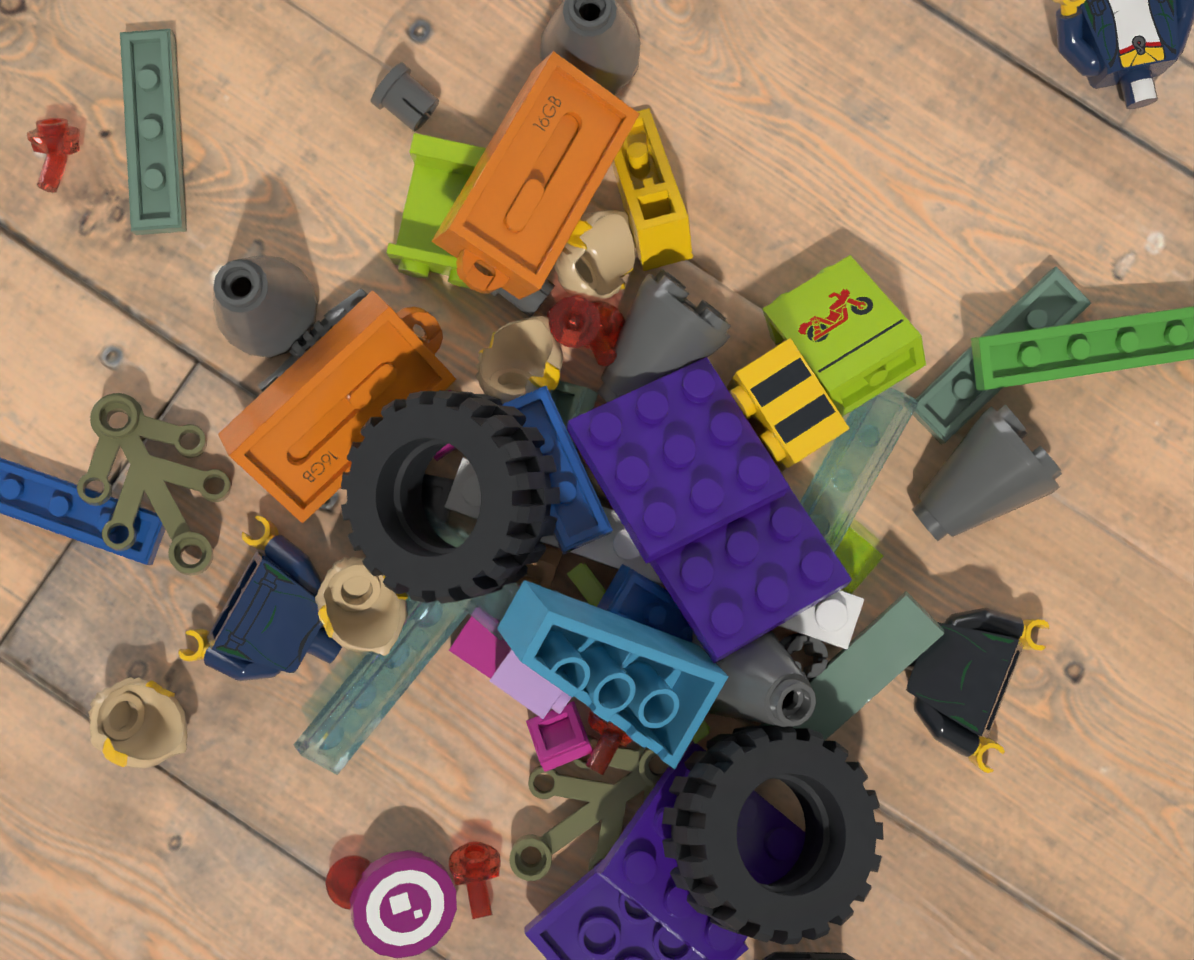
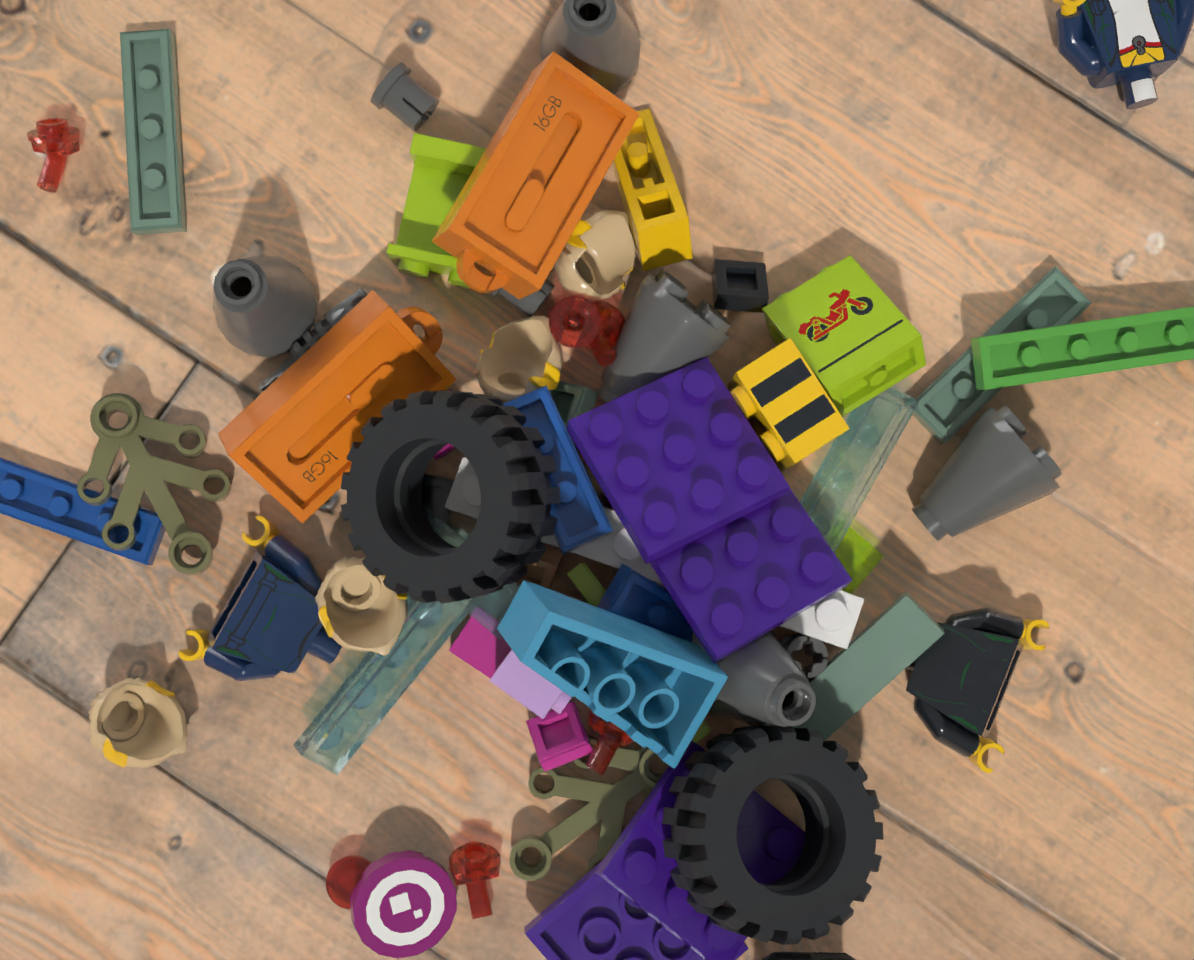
none -> black plate [712,259,769,313]

